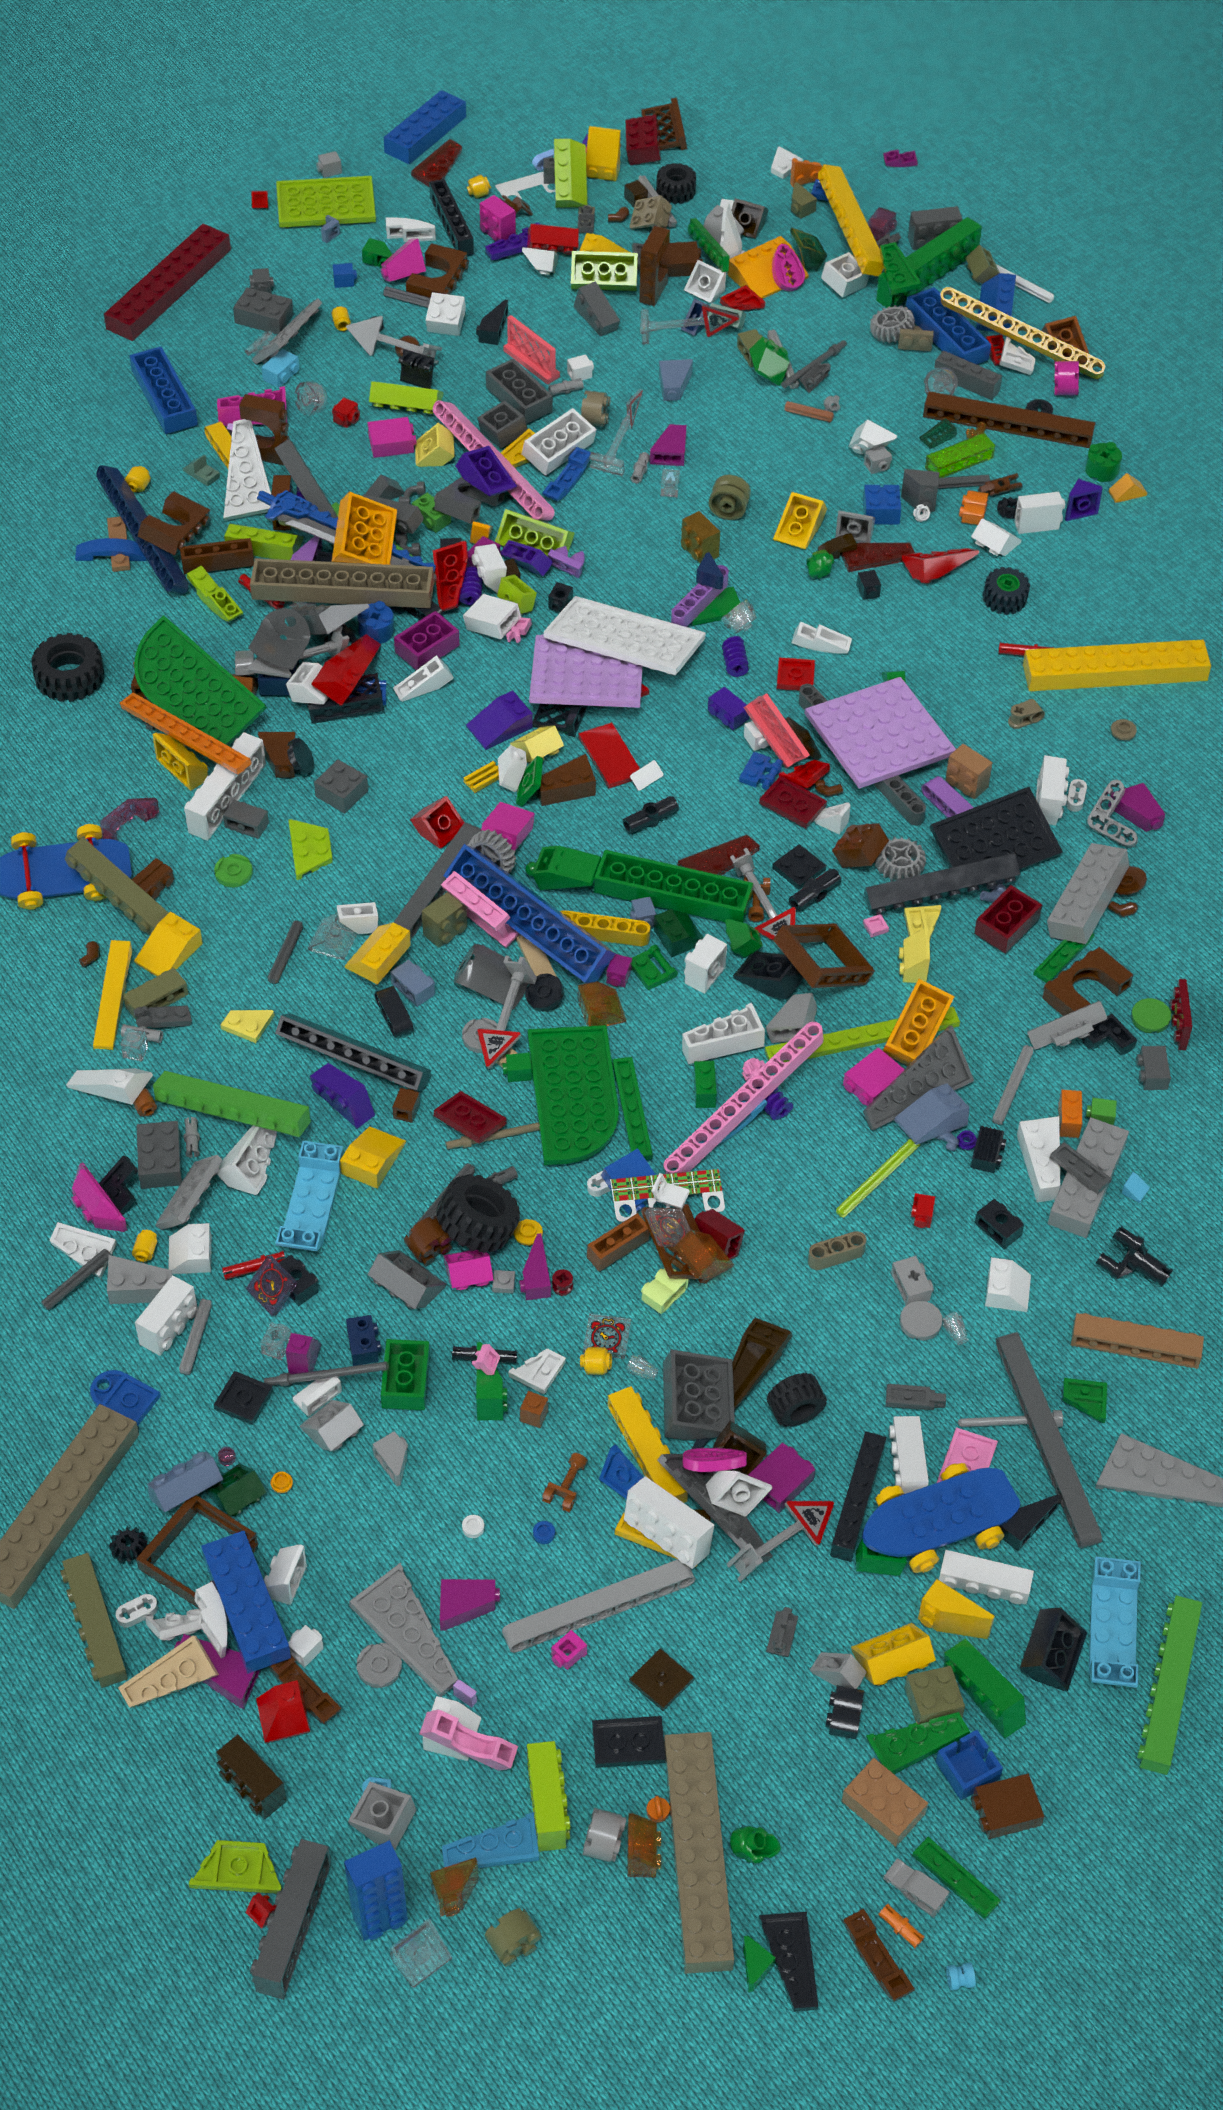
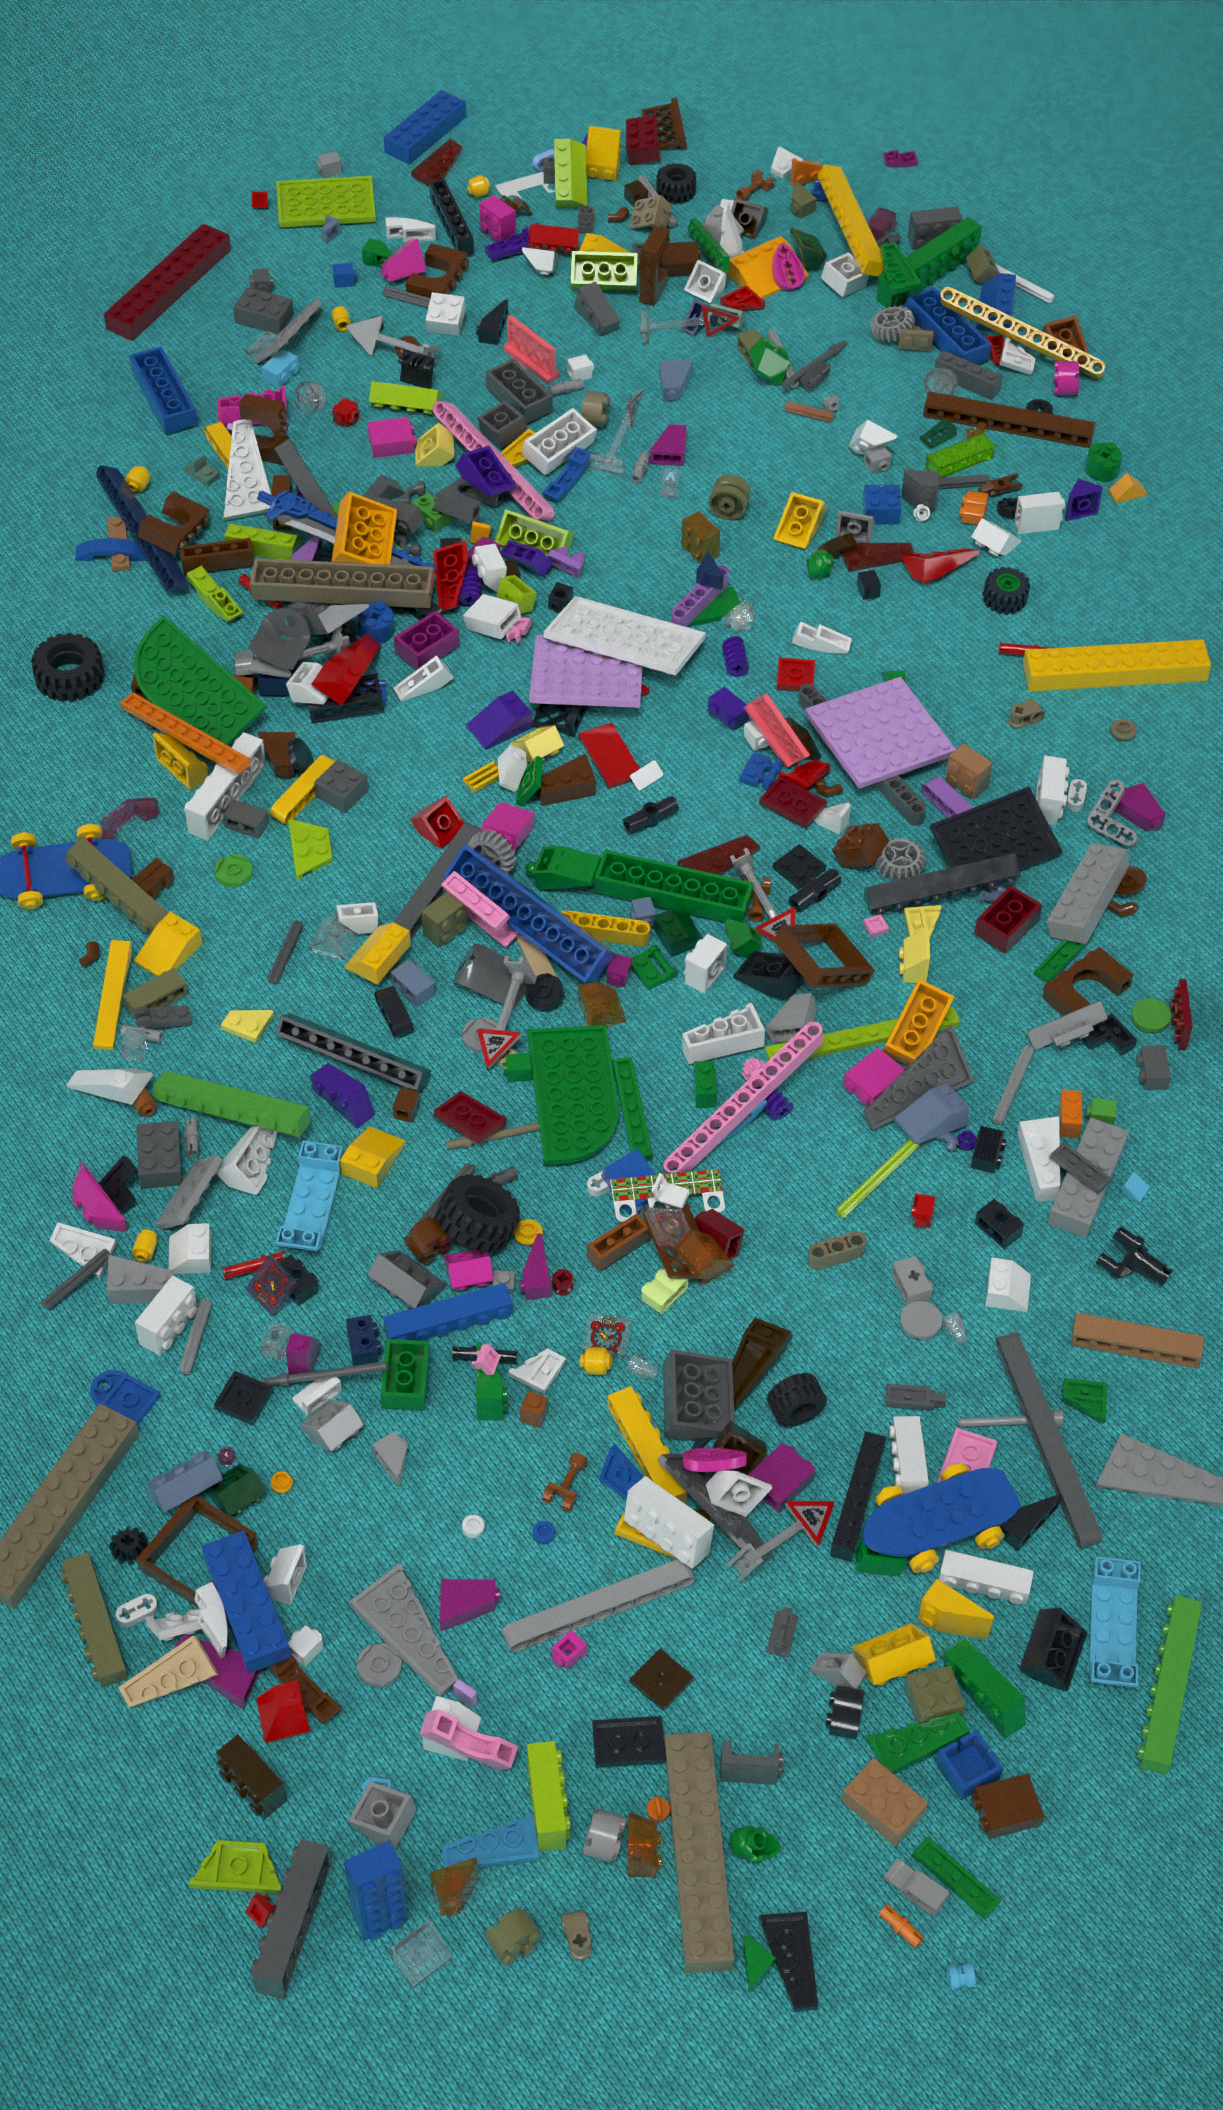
reddish brown slope [843,1909,915,2002] -> none
none -> yellow beam [270,755,335,825]
none -> blue brick [383,1283,513,1341]
none -> dark tan piece [561,1909,591,1961]
none -> dark grey panel [720,1741,783,1785]
none -> dark orange bar [736,170,776,201]

